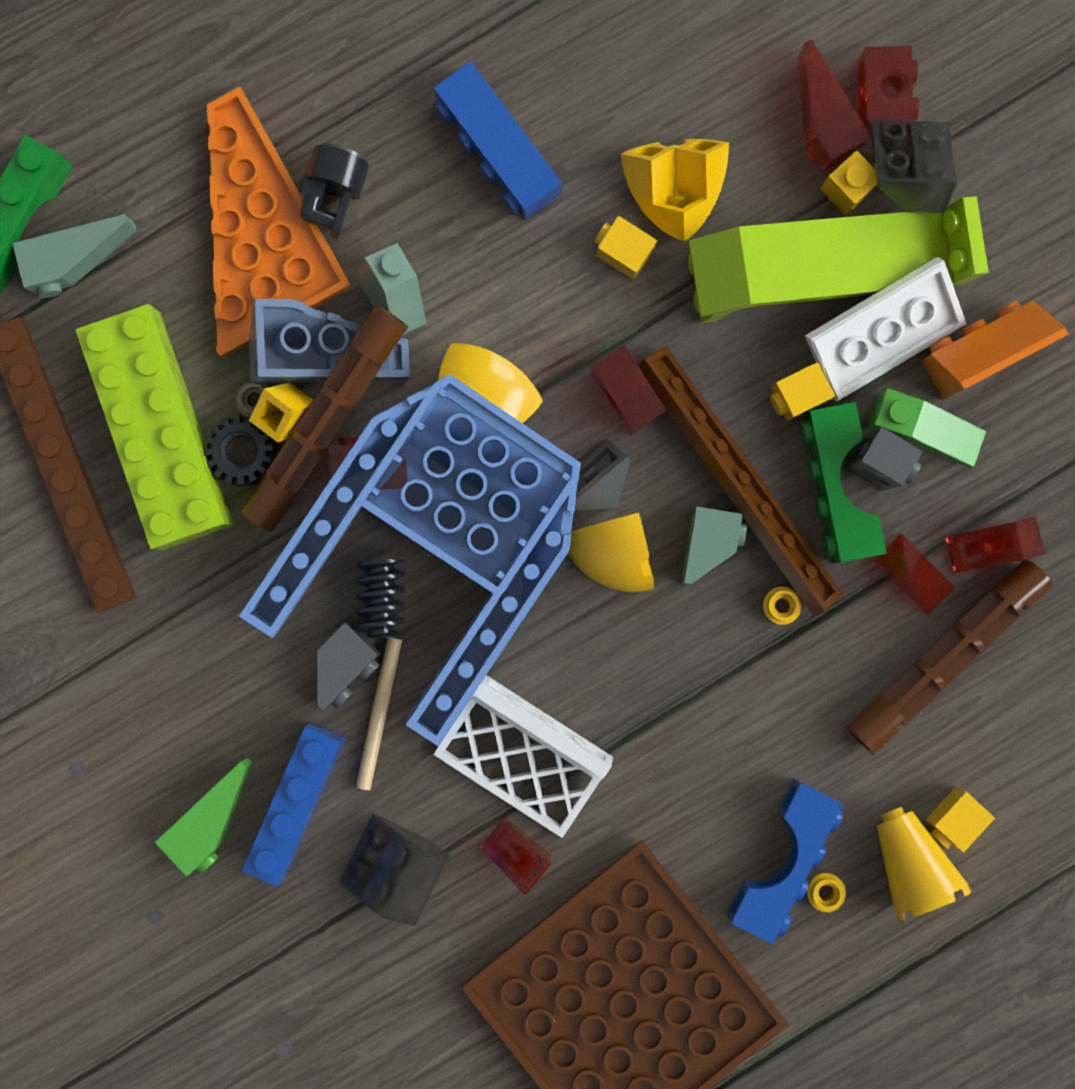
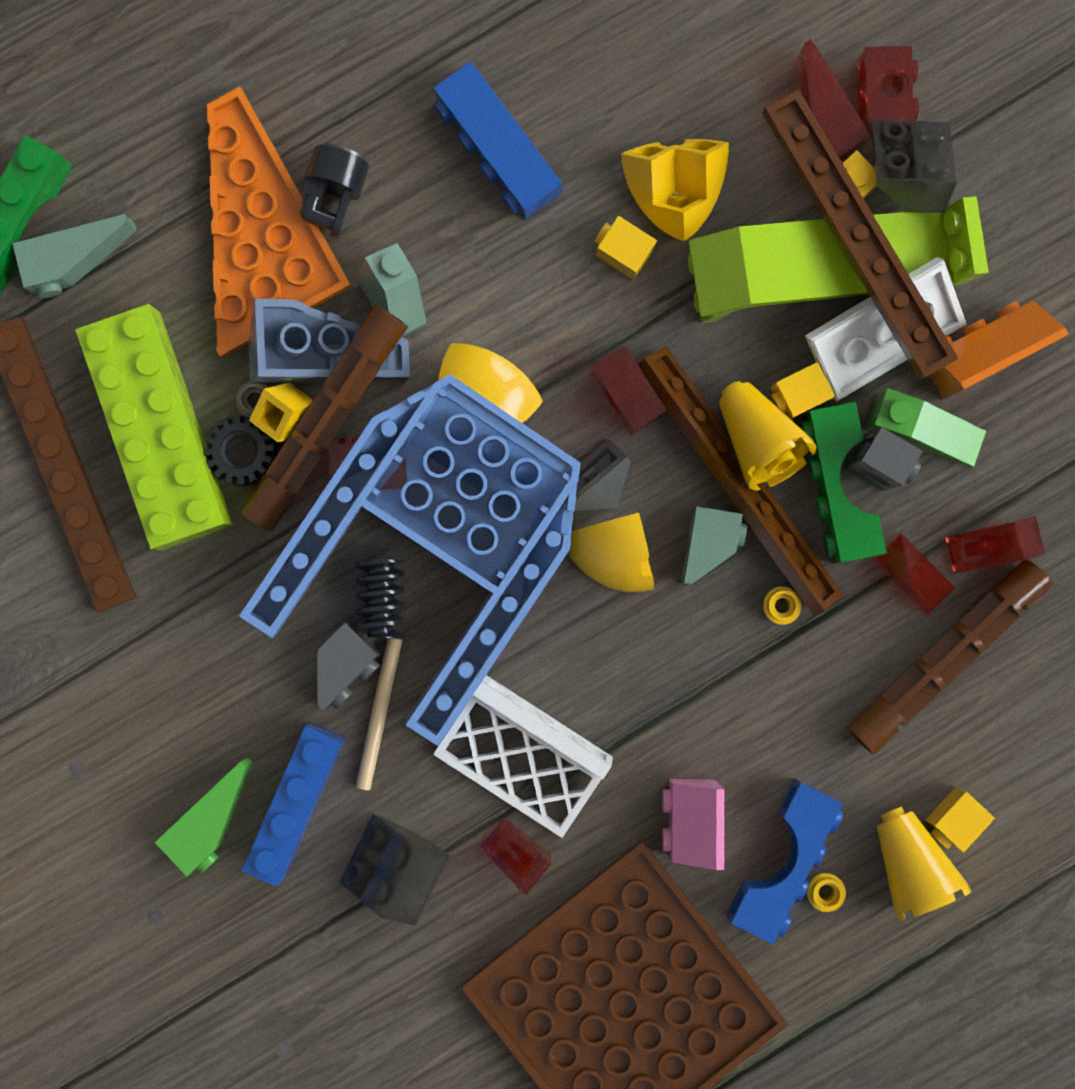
none -> bright pink slope [662,779,724,870]
none -> yellow cone [719,381,816,491]
none -> reddish brown plate [762,89,959,381]

